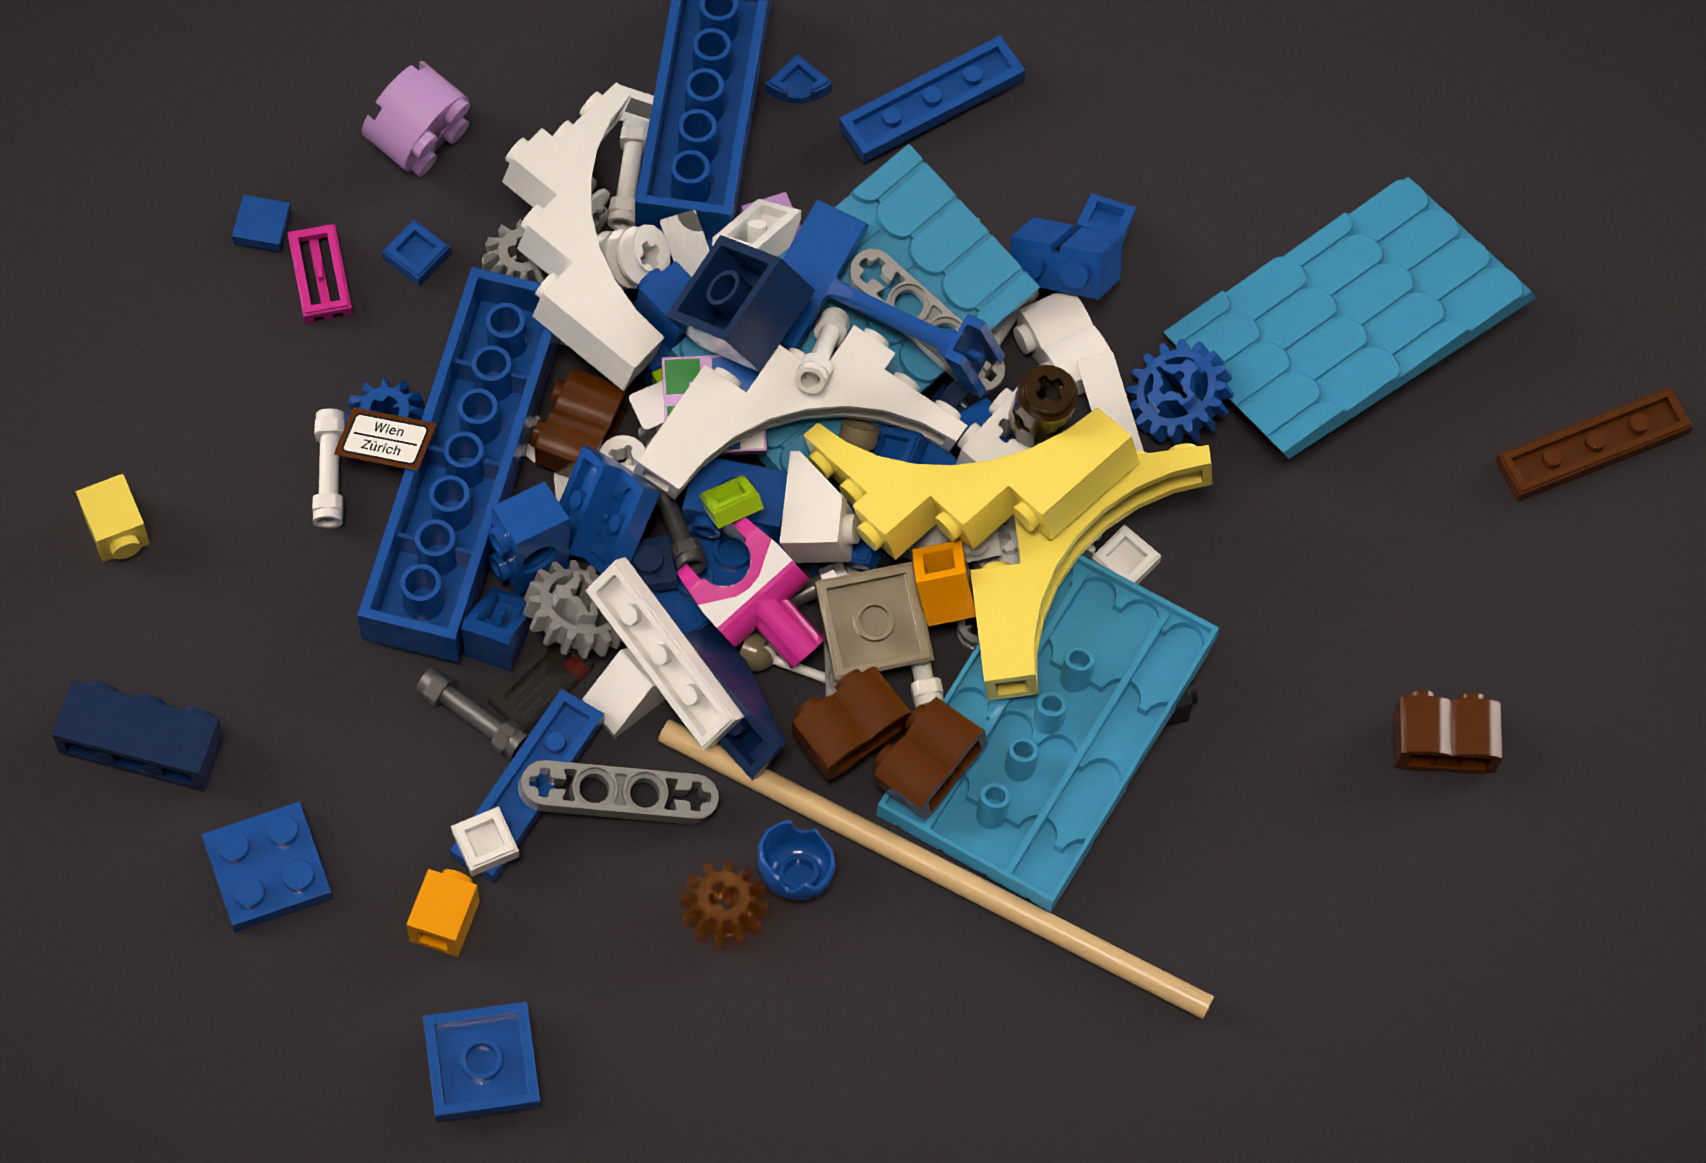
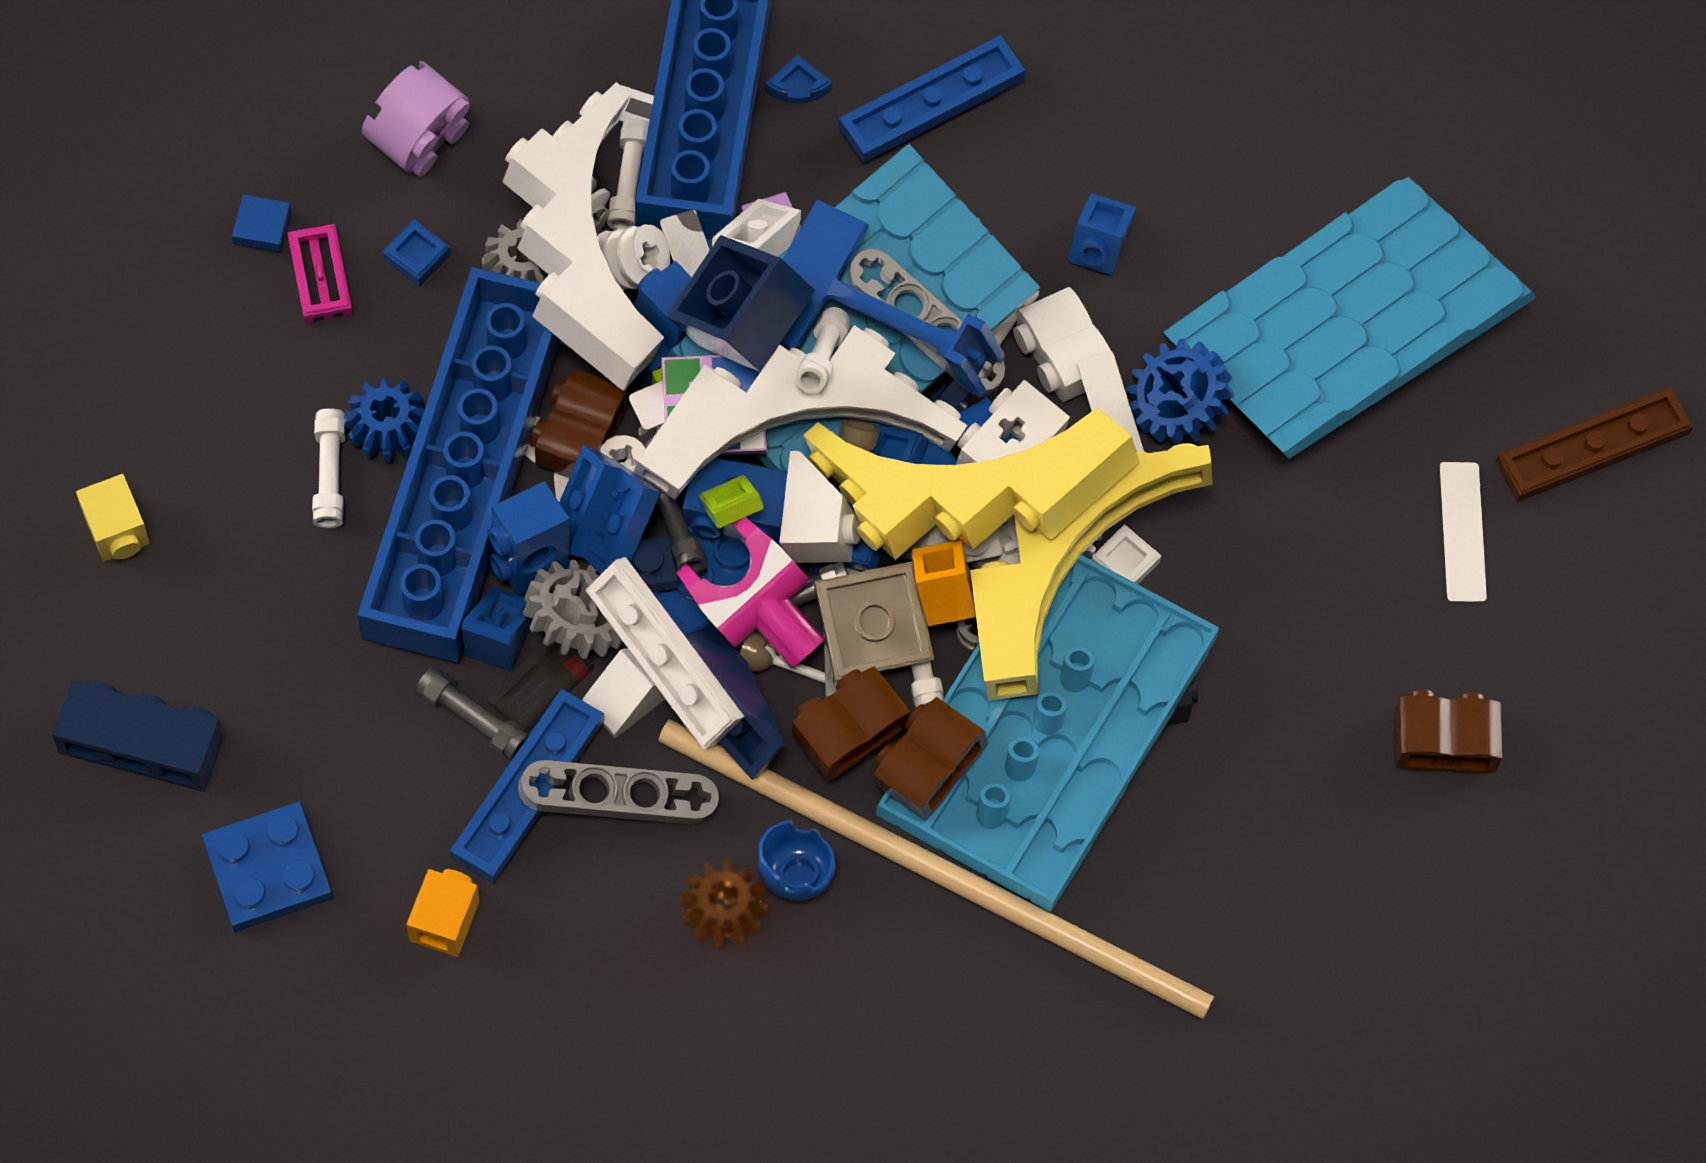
sticker [334,407,437,471] -> none
blue plate [423,1001,541,1122] -> none
white tile [451,806,520,877] -> none
dark brown piece [1008,365,1078,447] -> none
blue piece [1010,217,1123,300] -> none
none -> white sticker [1440,462,1487,602]

